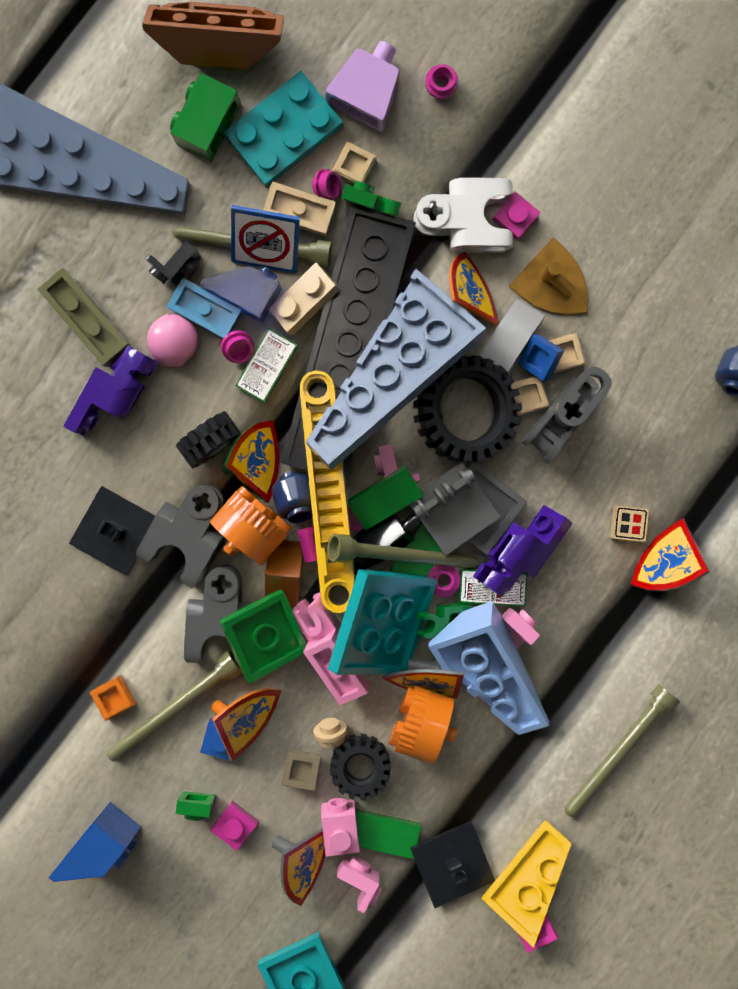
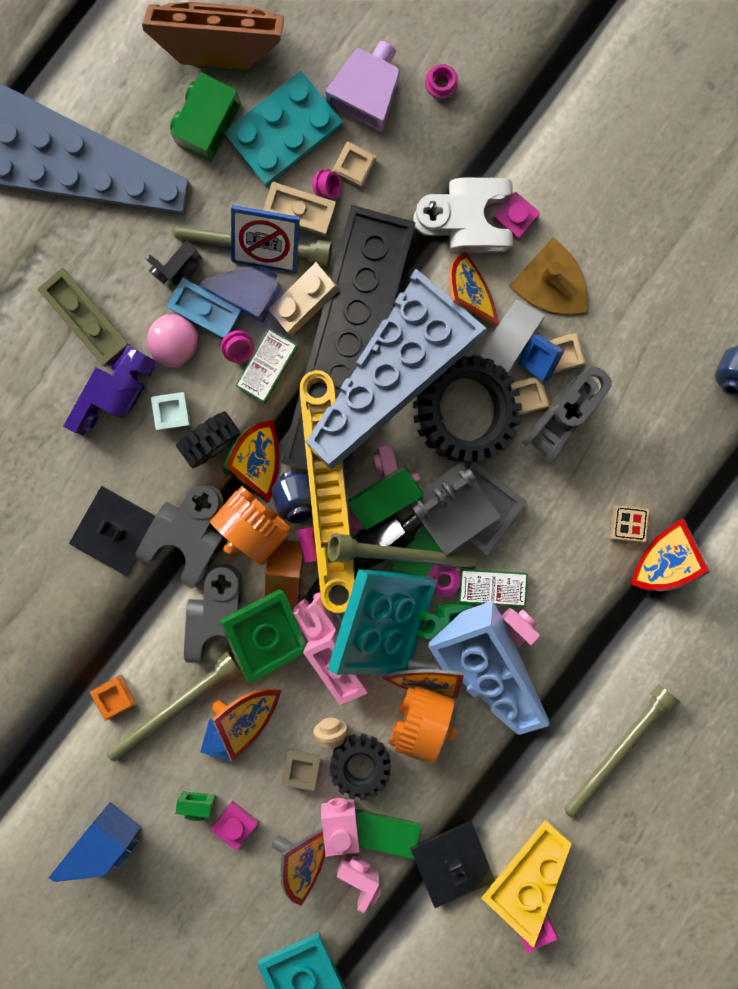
green plate [342,180,402,216] -> none
dark purple plate [473,505,573,597] -> none
none -> light aqua plate [151,392,191,431]

